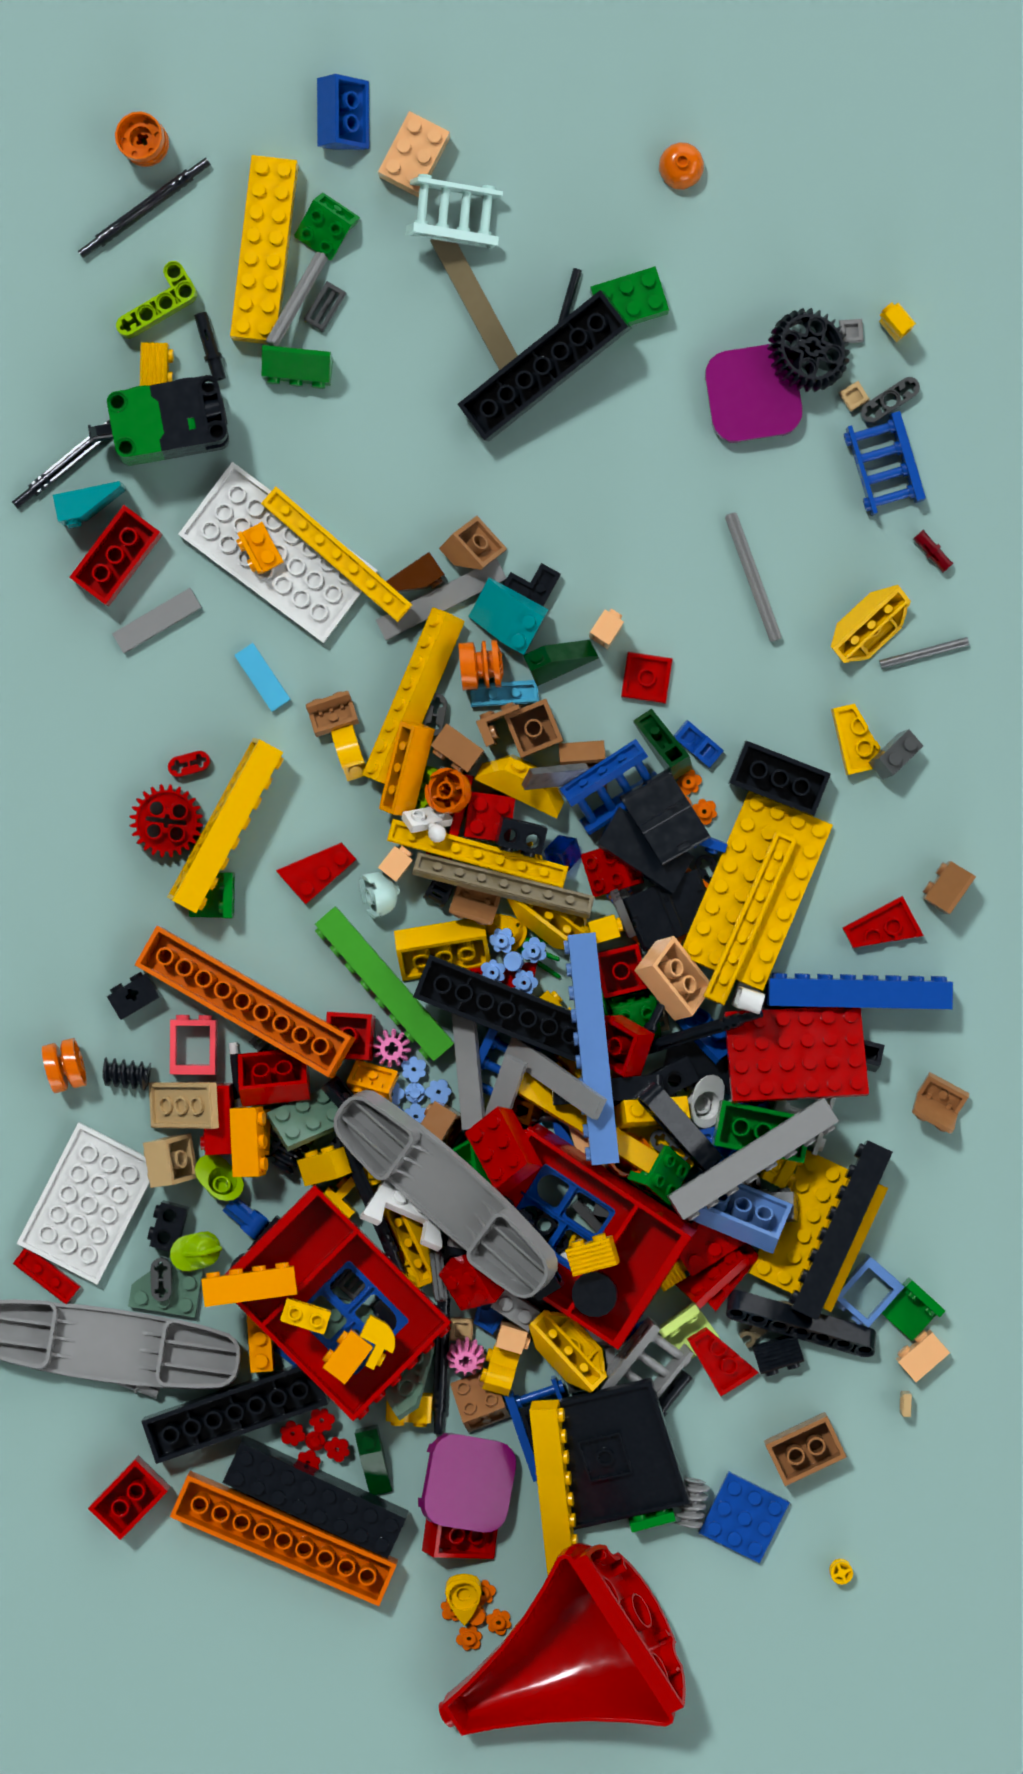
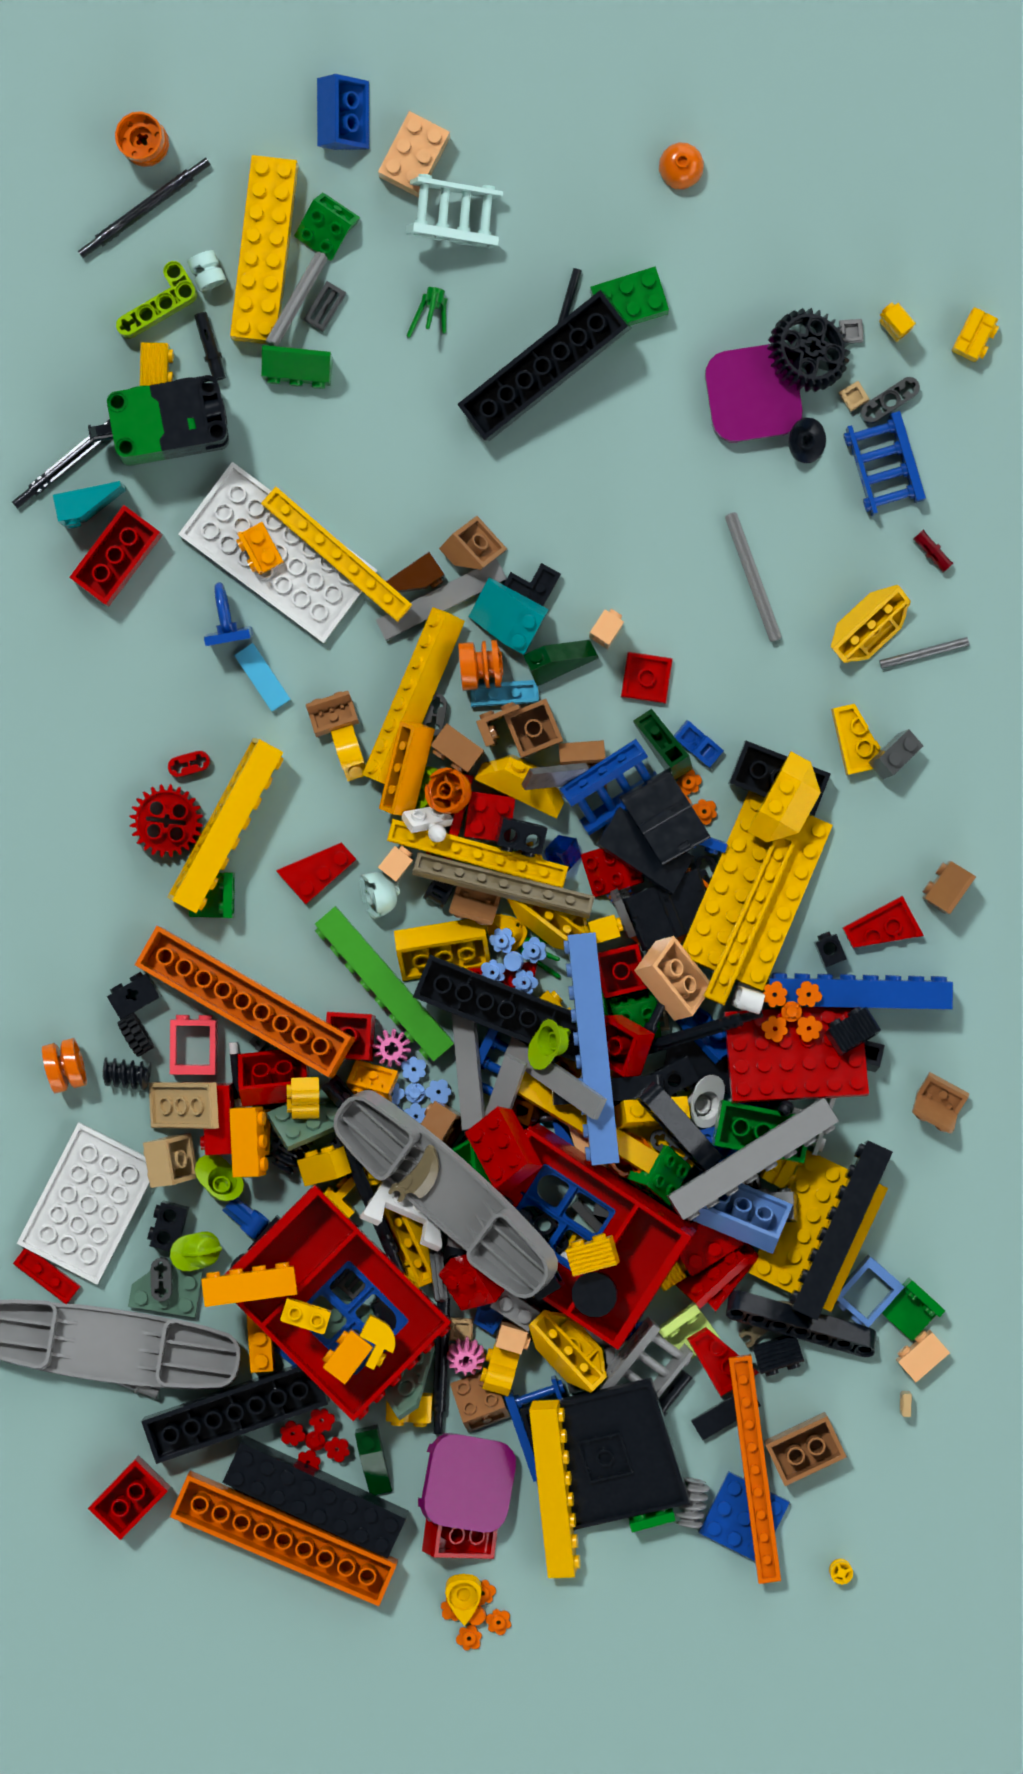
light grey tile [112,588,202,654] -> none
dark tan tile [430,239,518,370] -> none
red piece [439,1543,686,1736] -> none
none -> black tyre [118,1013,154,1057]
none -> light aqua wheel [187,250,226,292]
none -> blue tile [204,582,253,646]
none -> yellow brick [287,1077,319,1119]
none -> dark tan piece [388,1145,439,1202]
none -> green plant [406,287,447,338]
none -> lime piece [528,1019,571,1070]
none -> black tile [691,1395,761,1440]
none -> orange plate [728,1354,781,1584]
none -> yellow wedge [747,751,821,842]
none -> orange plant [761,981,822,1042]
none -> black arm [771,1100,794,1117]
none -> black dish [788,418,826,463]
none -> black brick [814,931,847,968]
none -> black brick [825,1007,881,1056]
none -> yellow brick [951,307,999,362]

